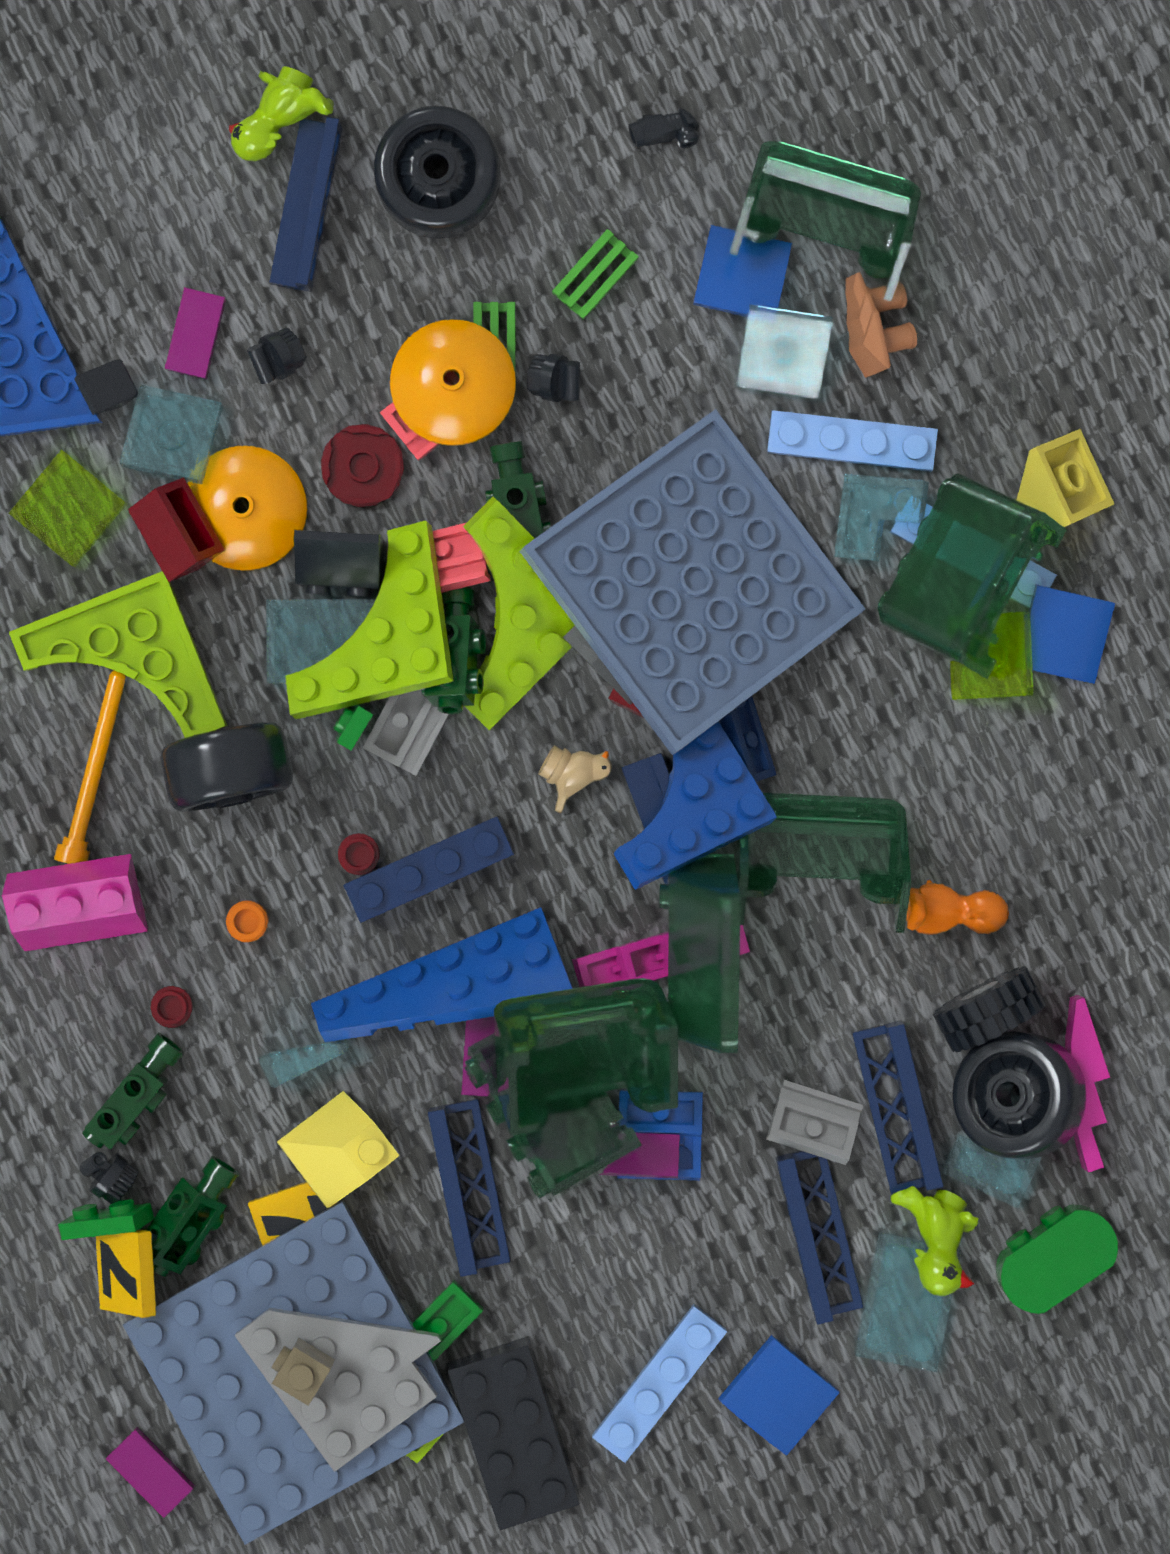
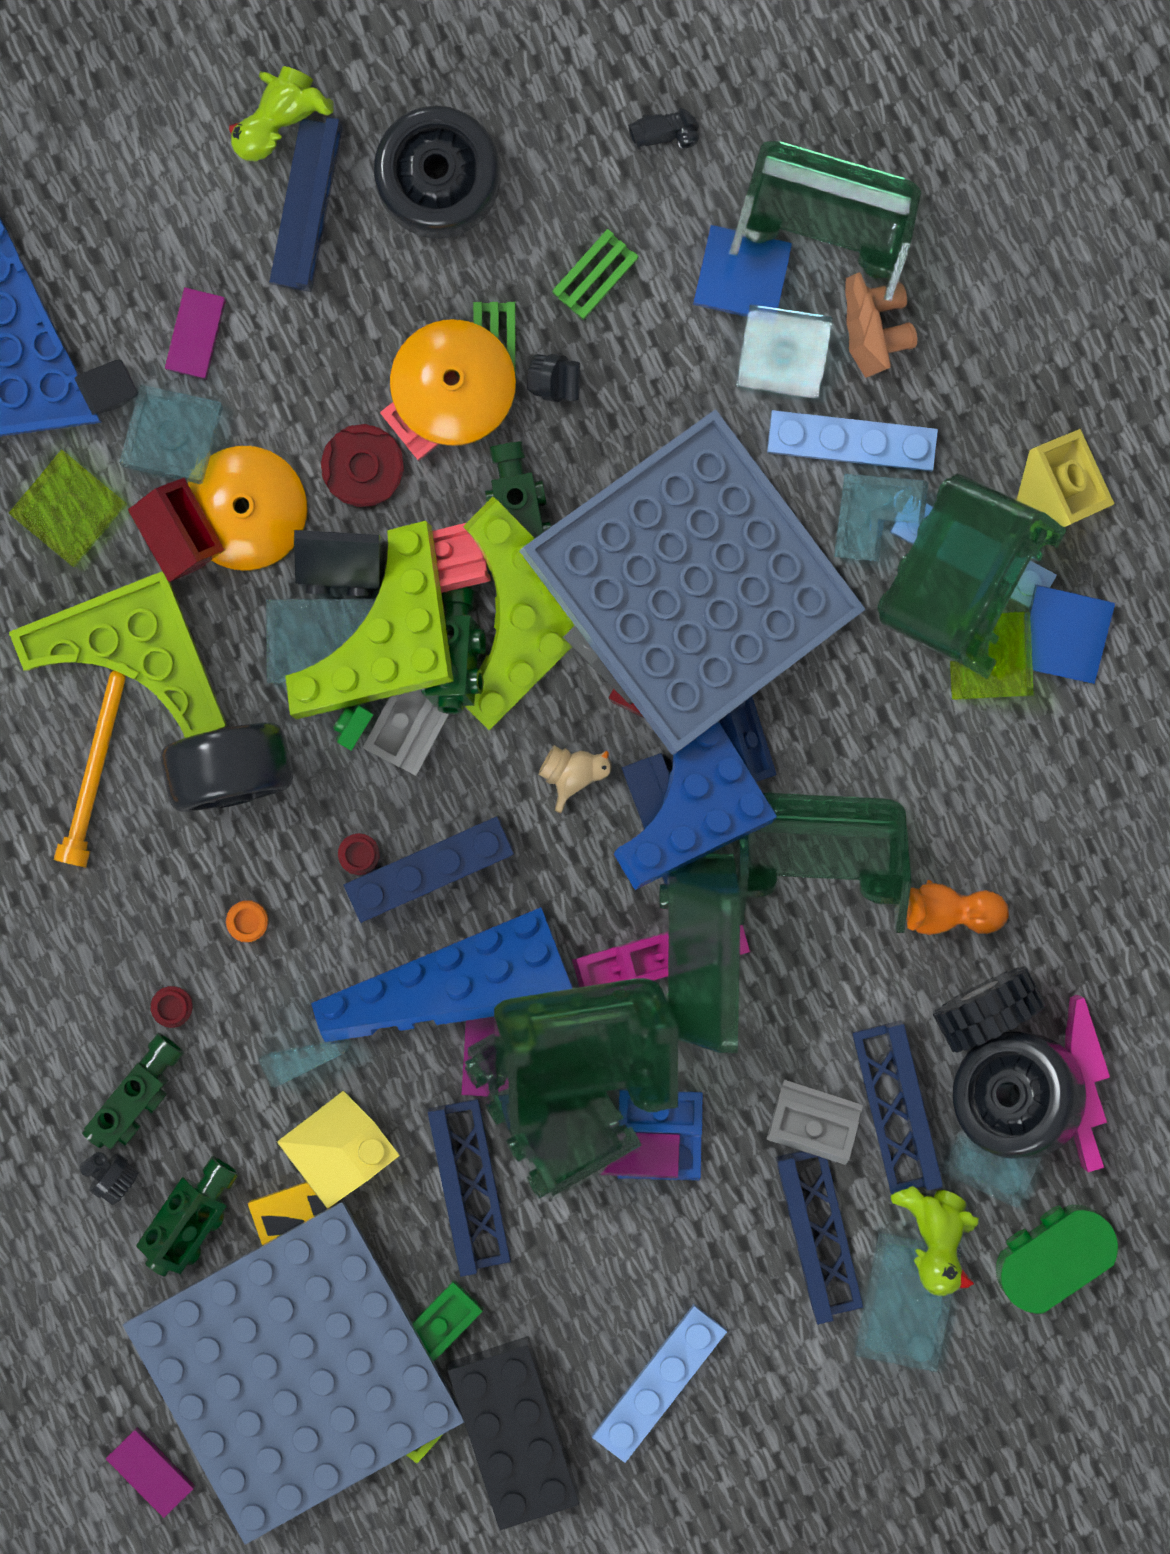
dark pink slope [2,854,148,951] -> none
green plate [58,1199,154,1240] -> none
yellow tile [96,1229,156,1318] -> none
light grey wing [234,1308,441,1472] -> none
black piece [247,327,307,384] -> none
dark tan brick [271,1338,335,1406] -> none
blue slope [718,1335,840,1456] -> none

